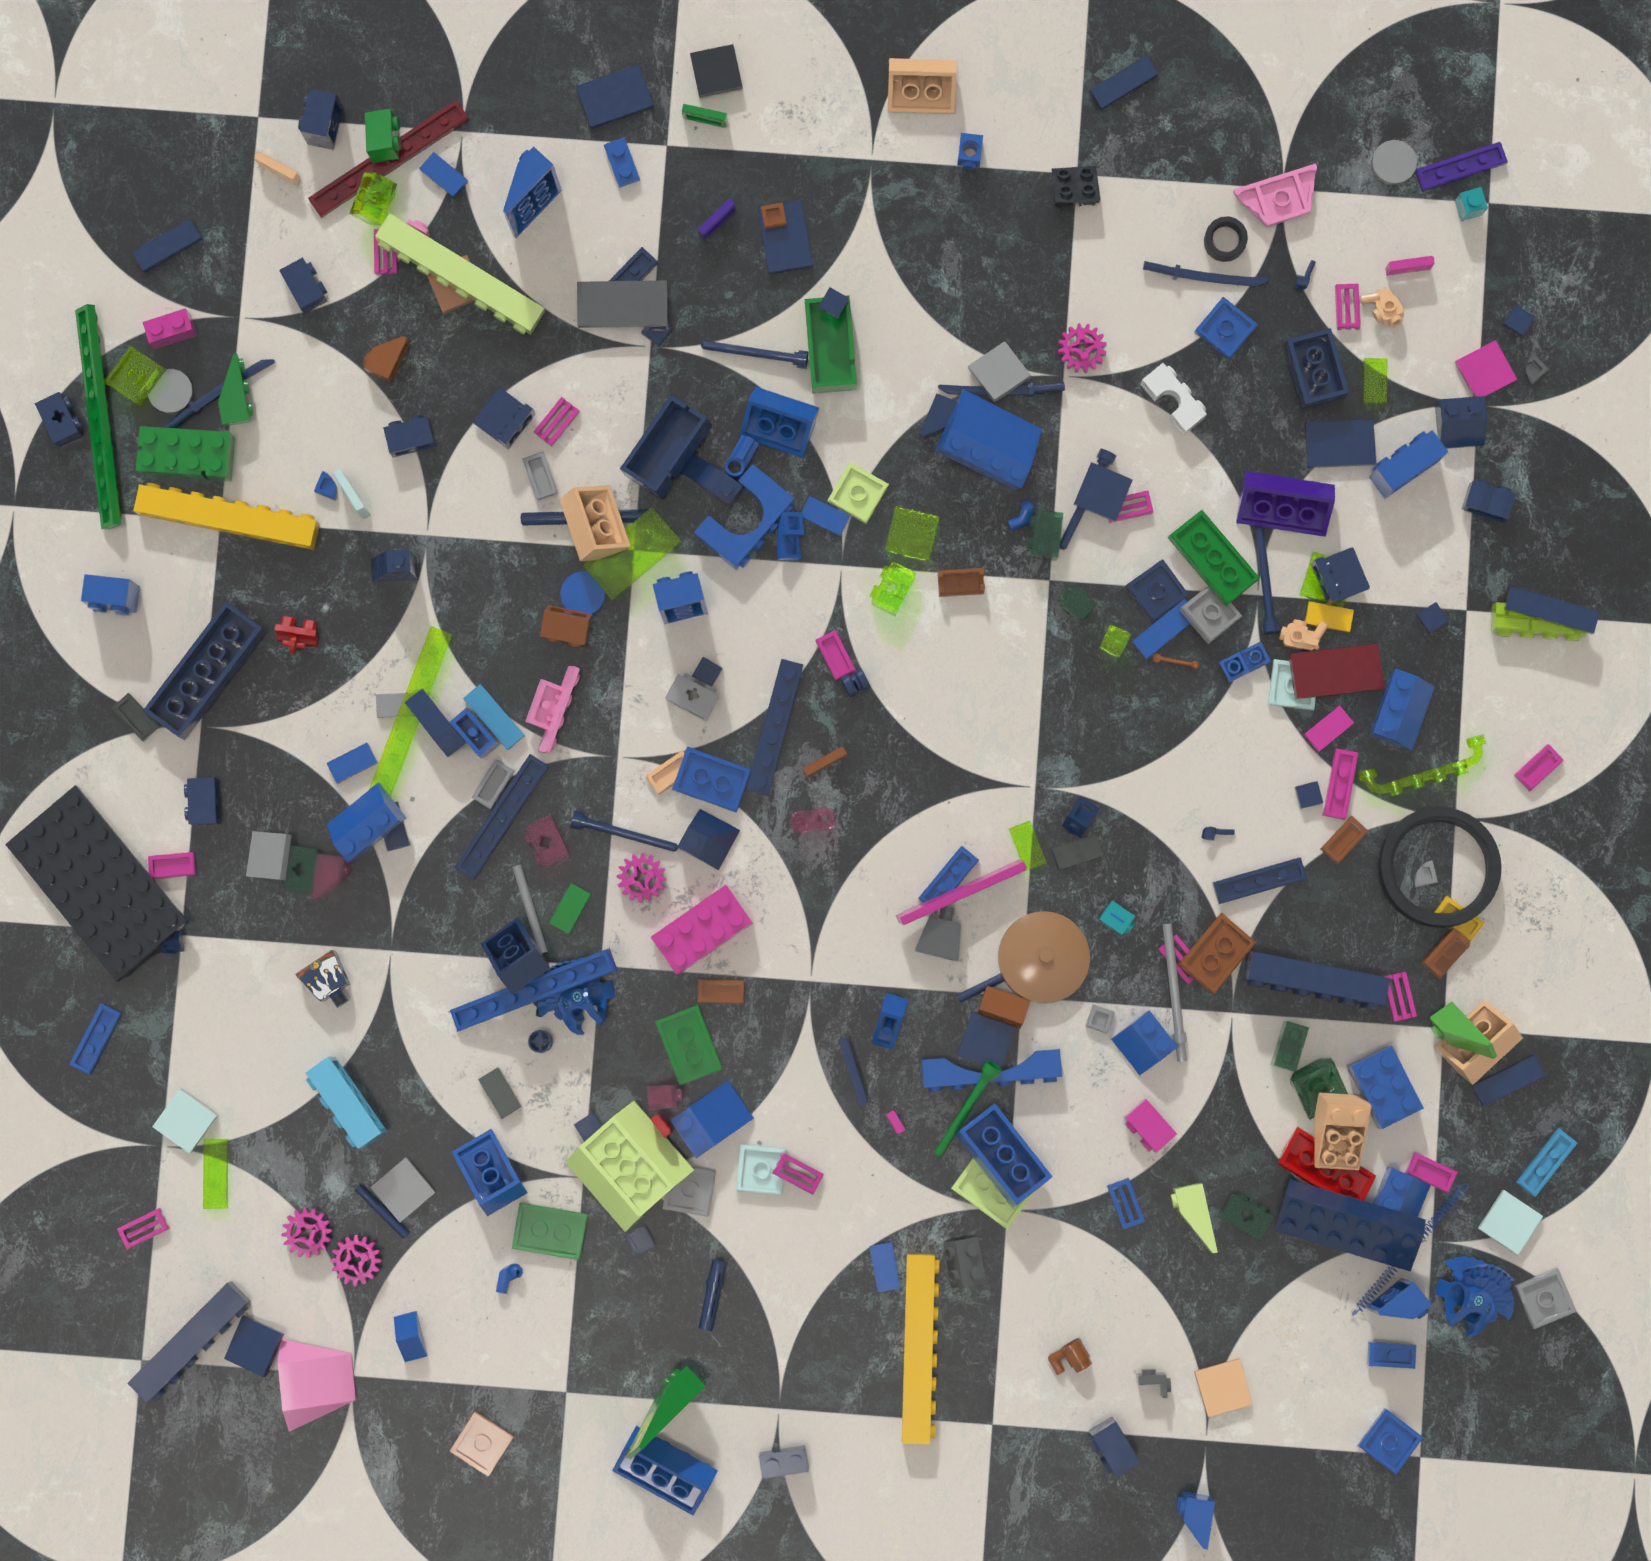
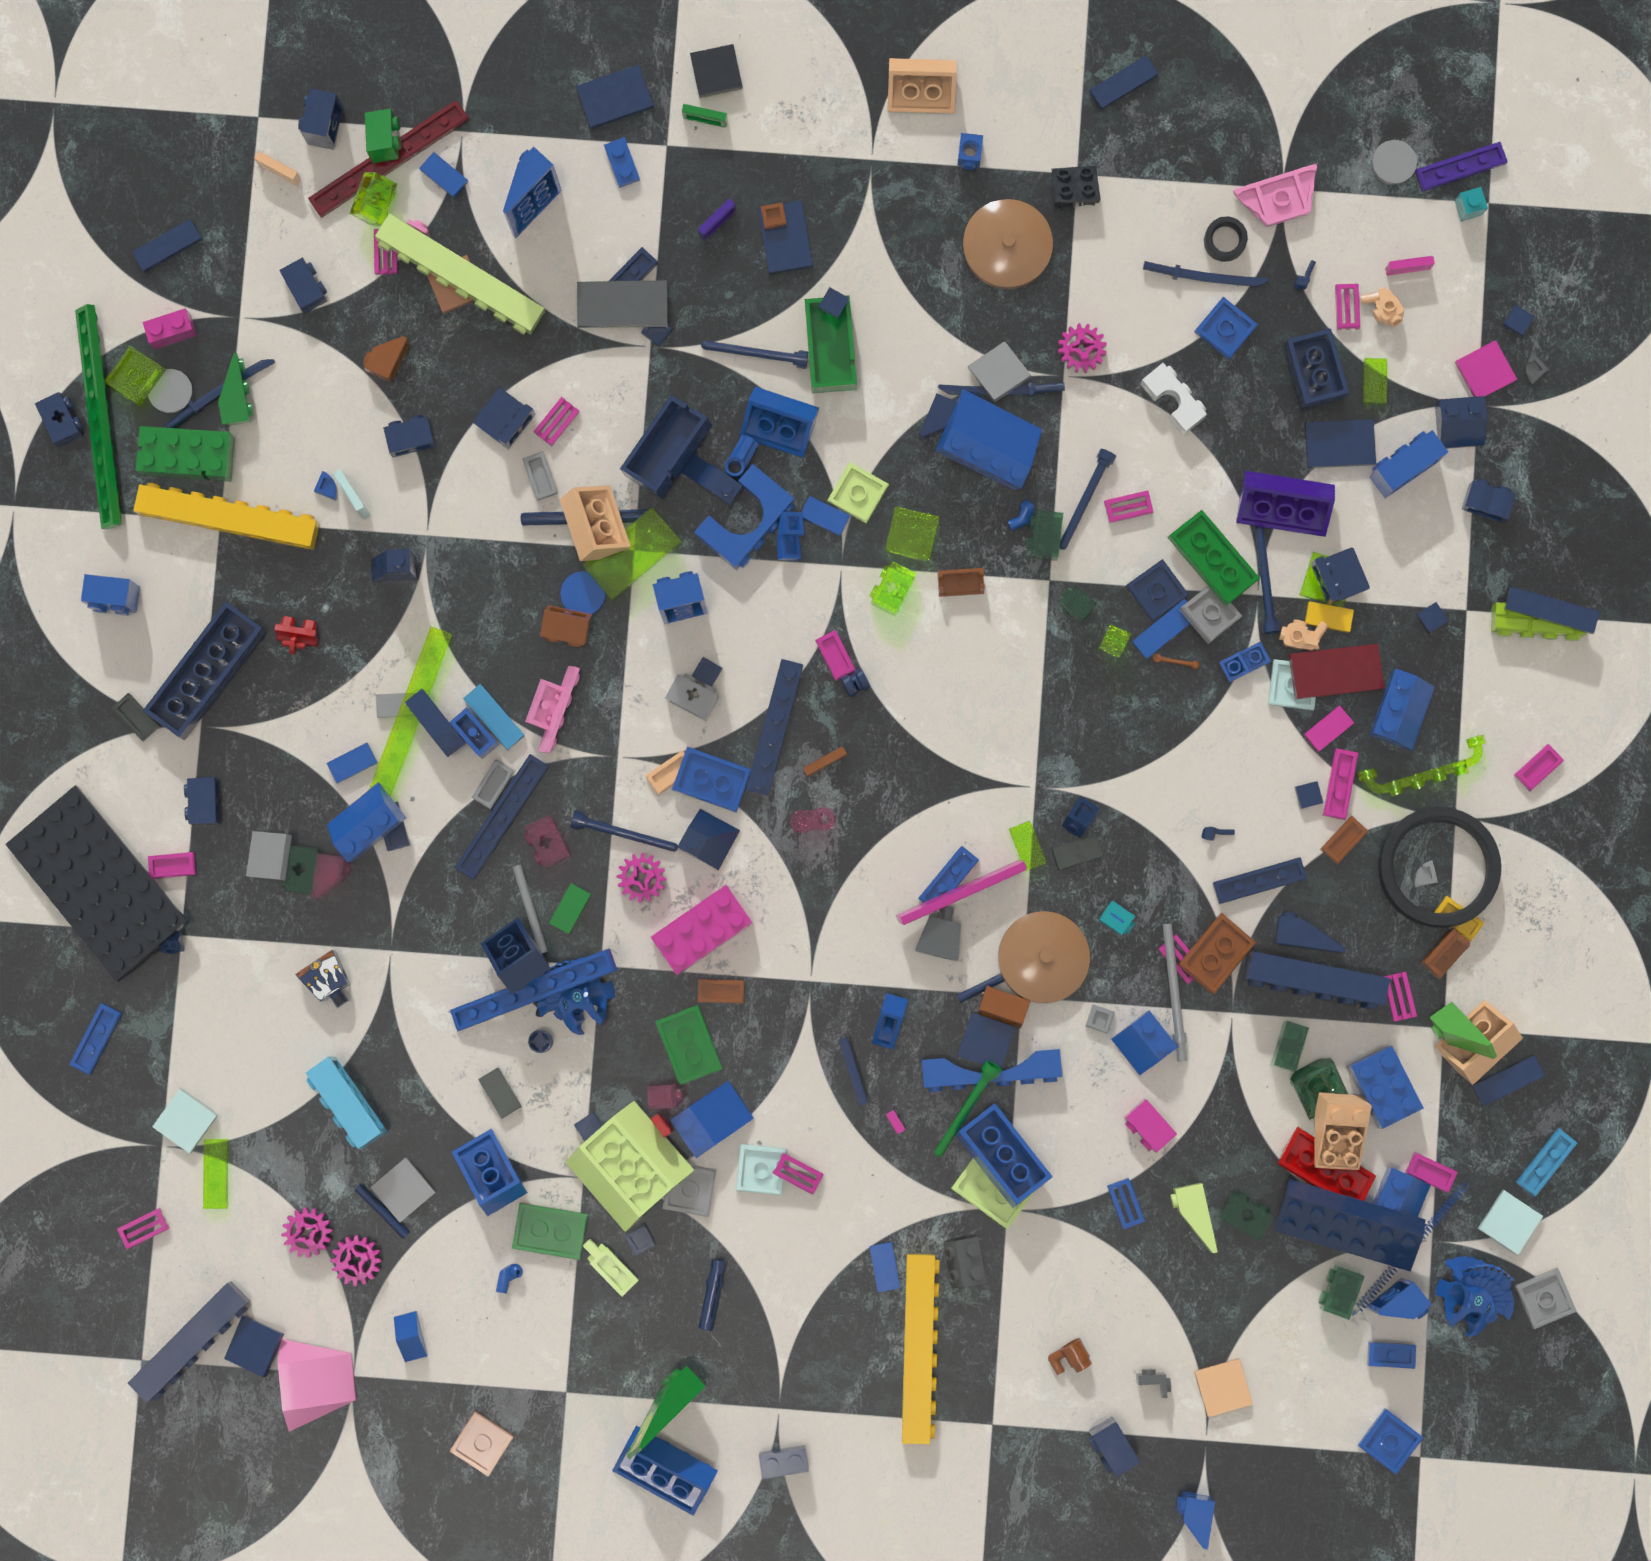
dark blue tile [1073,462,1133,522] -> none
none -> yellowish green hinge [583,1239,639,1297]
none -> medium nougat dish [963,199,1053,289]
none -> dark blue slope [1273,912,1346,954]
none -> clear green brick [1318,1265,1365,1320]

